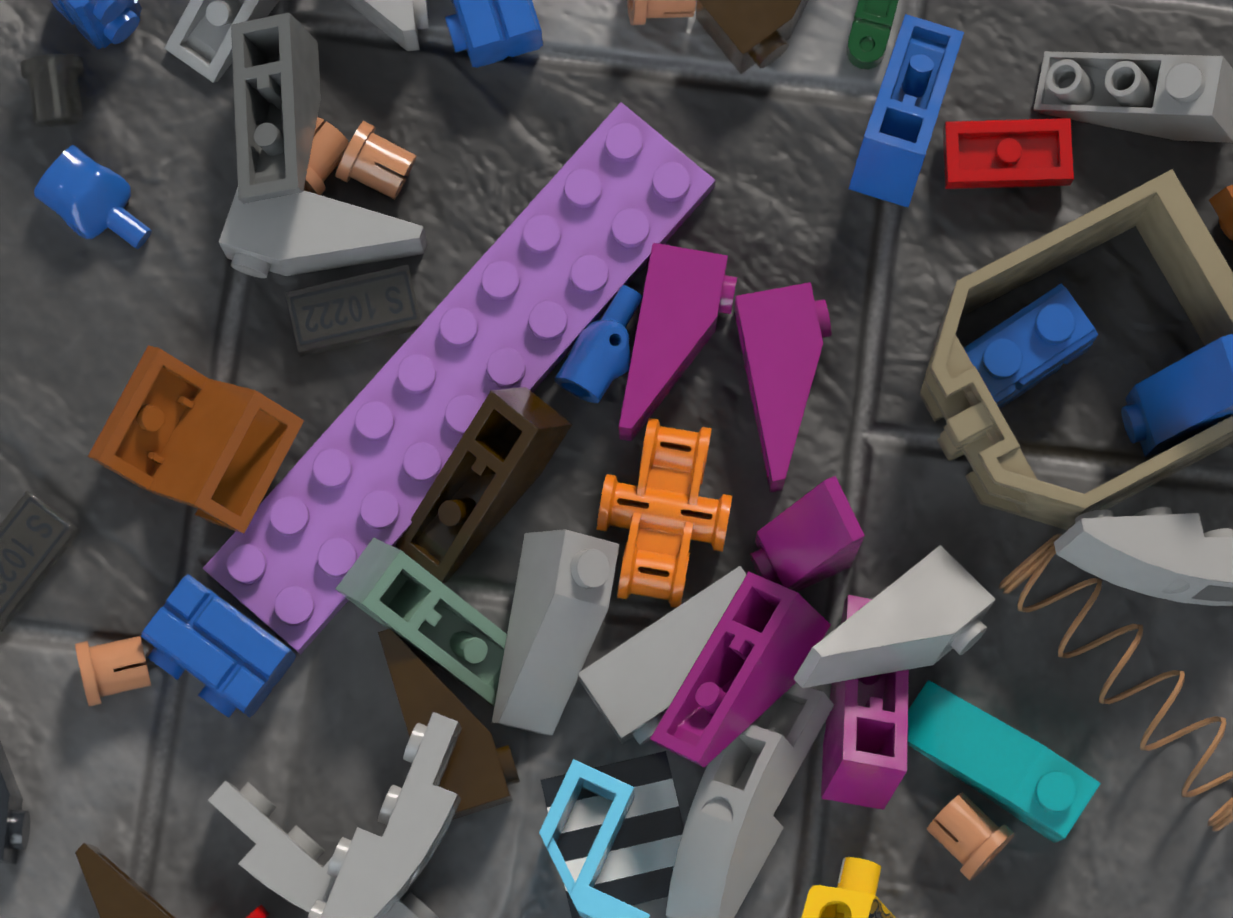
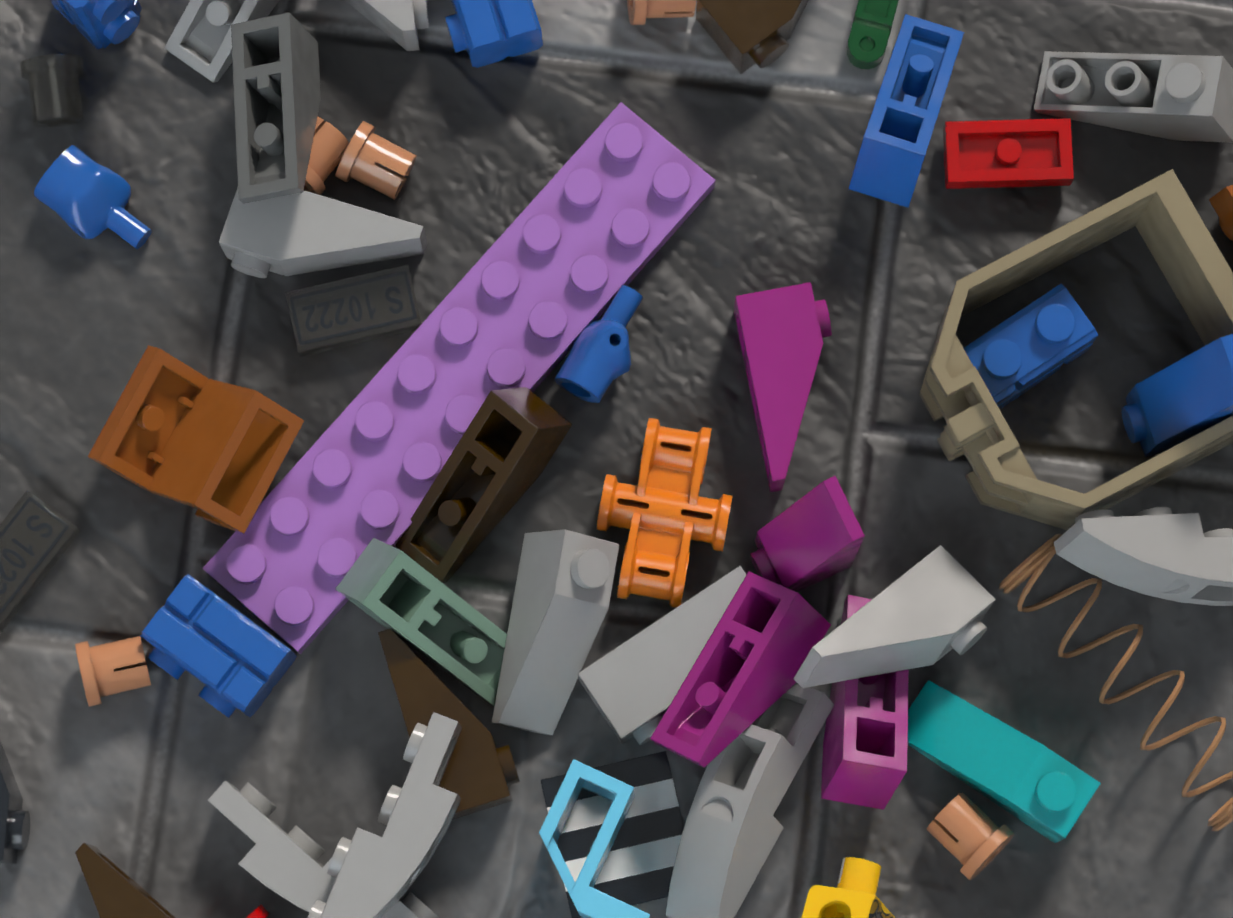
magenta slope [619,243,737,441] -> none

